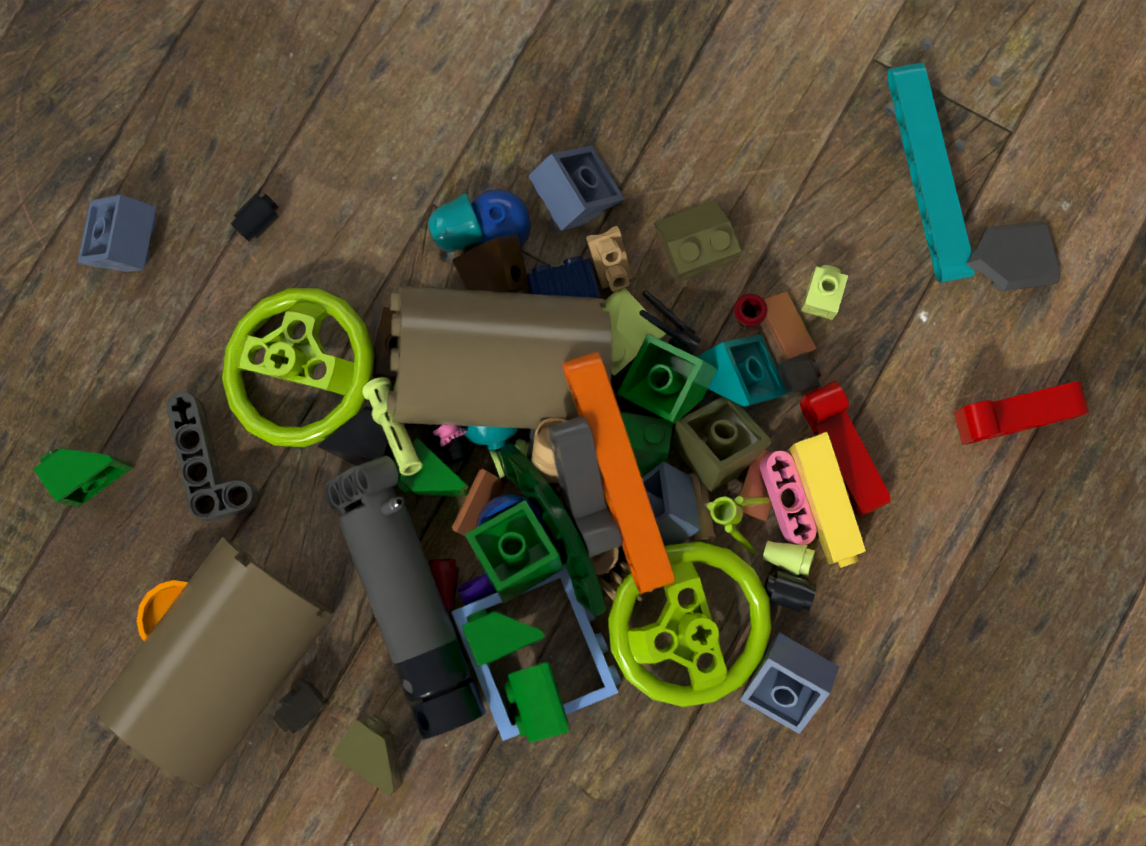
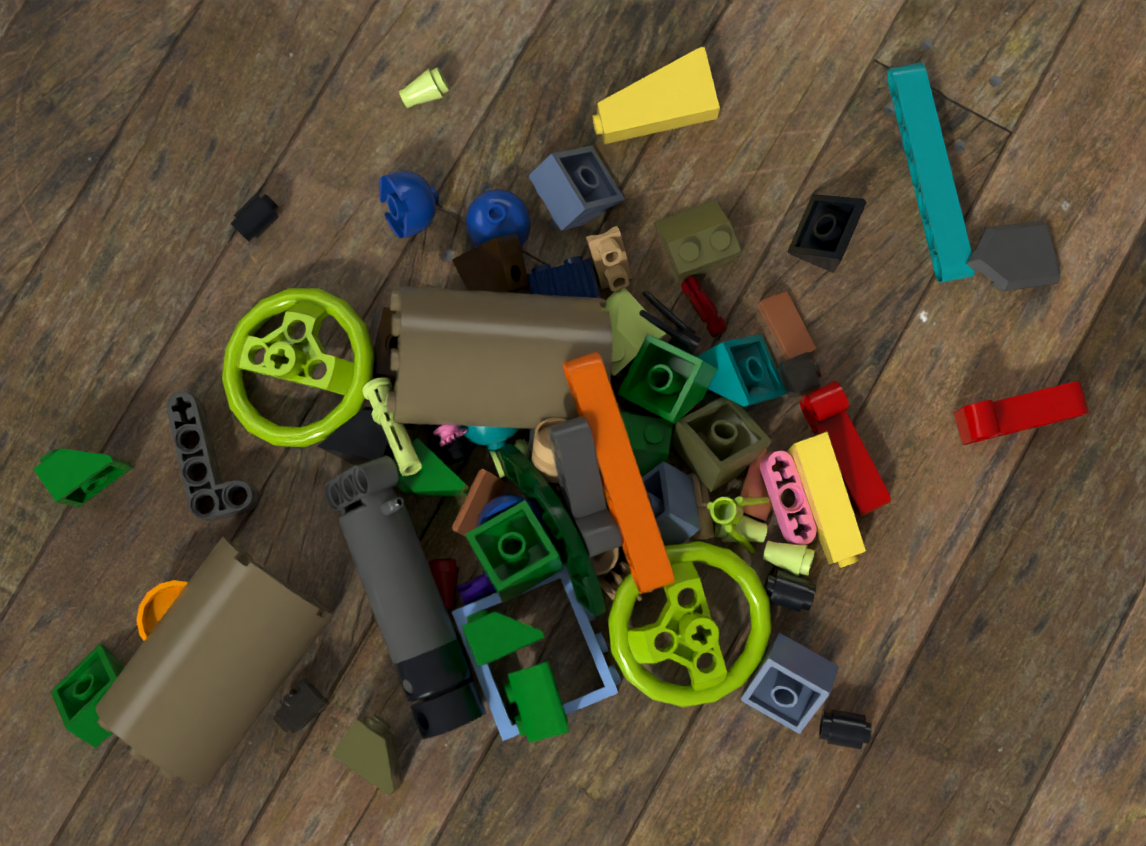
sand blue slope [77,195,156,272] -> none
teal hair [428,193,483,252] -> none
dark red cone [734,293,768,327] -> none
yellowish green brick [801,265,848,320] -> none
none -> green slope [50,644,124,748]
none -> blue cylinder [378,170,439,238]
none -> yellowish green cone [399,67,450,108]
none -> light yellow slope [592,47,720,144]
none -> dark red axle [681,276,727,337]
none -> yellowish green cone [715,515,767,543]
none -> black slope [787,194,867,273]
none -> black brick [819,709,872,749]

